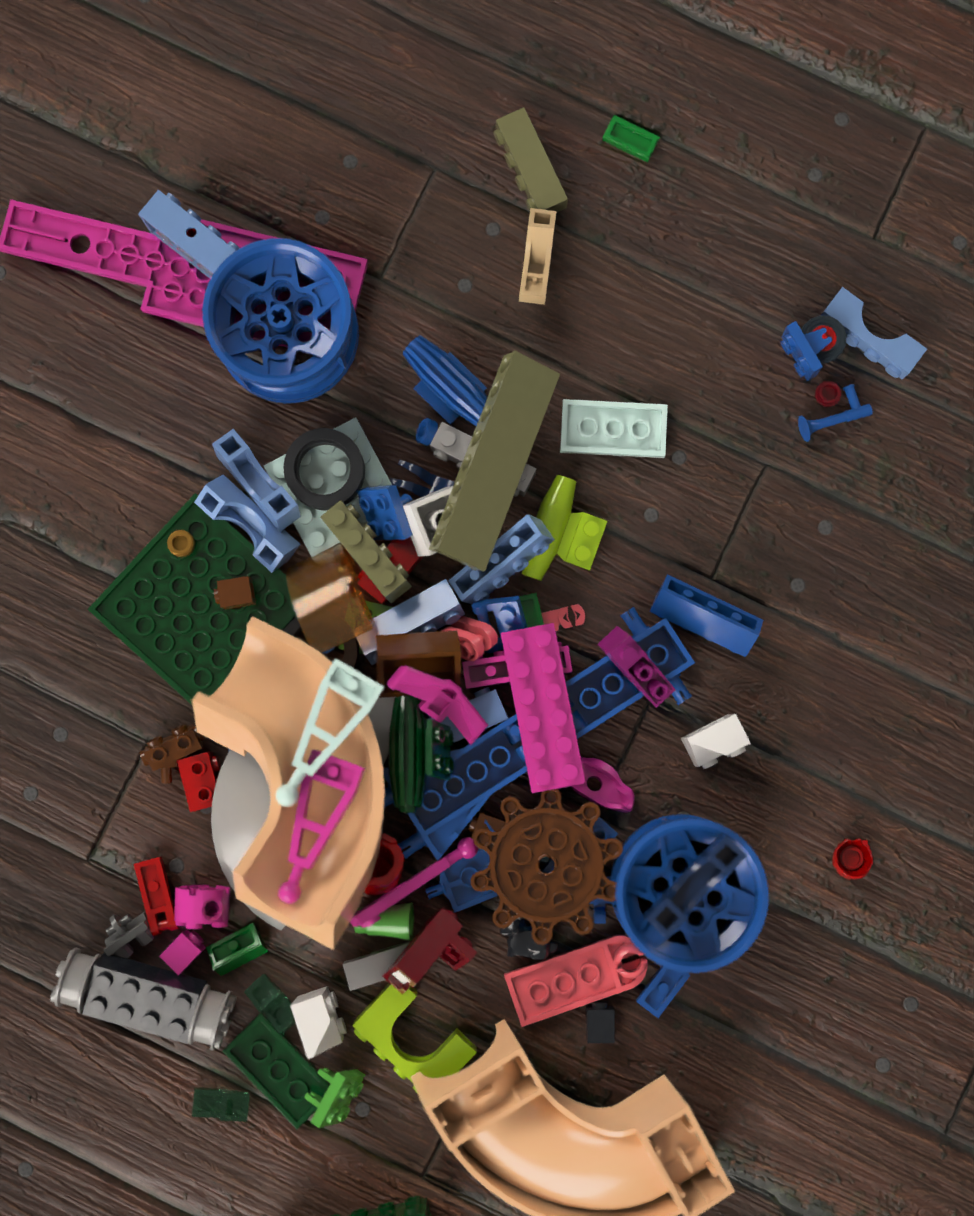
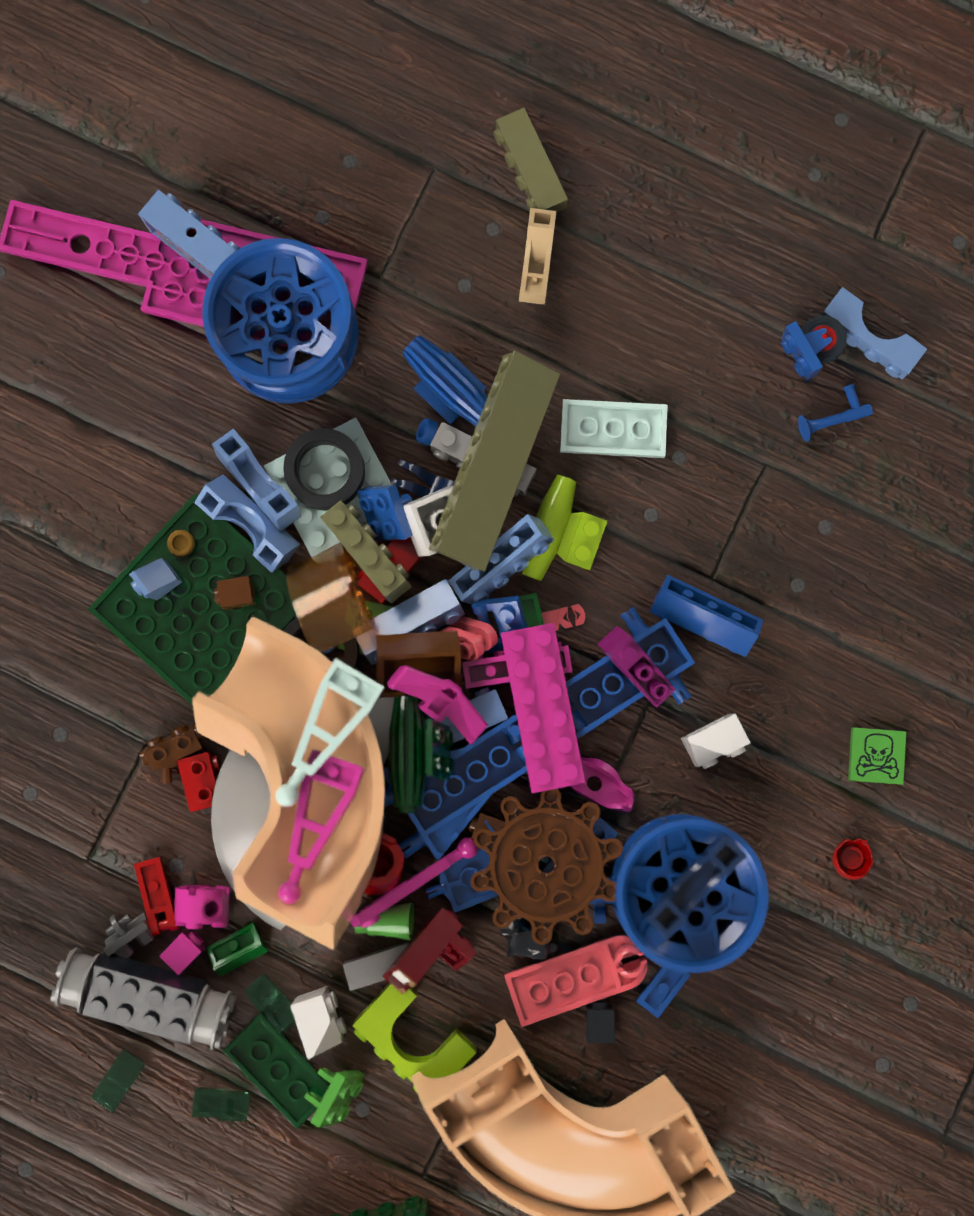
green tile [602,115,660,163] -> none
dark red plate [815,381,841,407] -> none
none -> clear green slope [91,1049,145,1114]
none -> medium blue slope [129,558,182,601]
none -> bright green tile [848,727,906,785]

